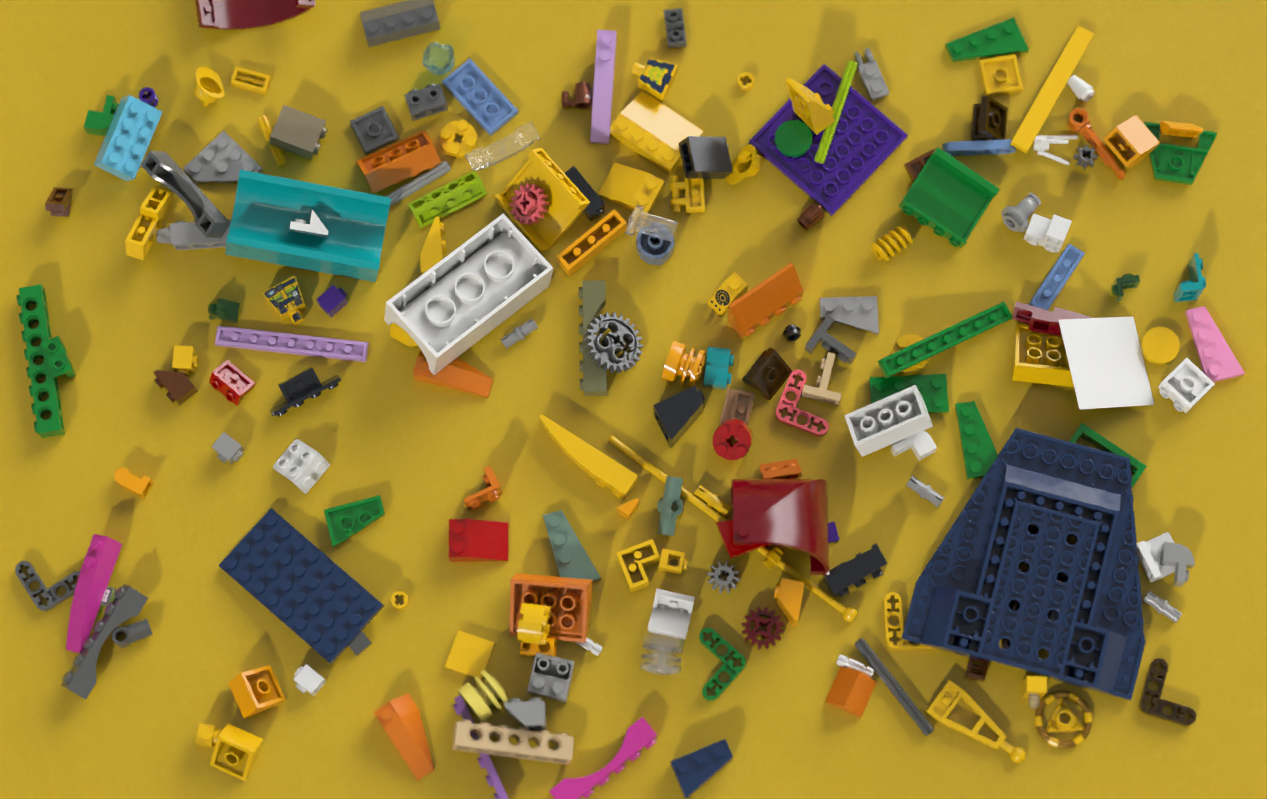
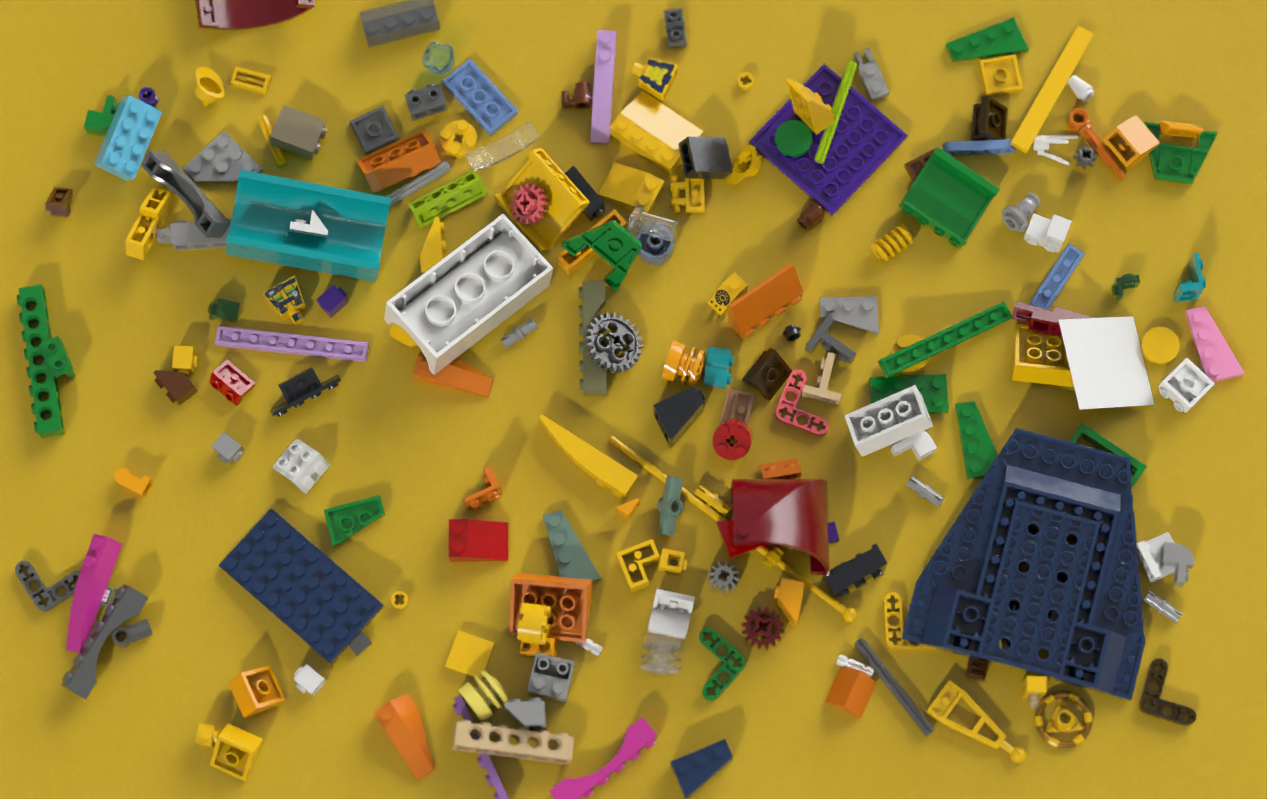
none -> green wing [561,220,642,291]

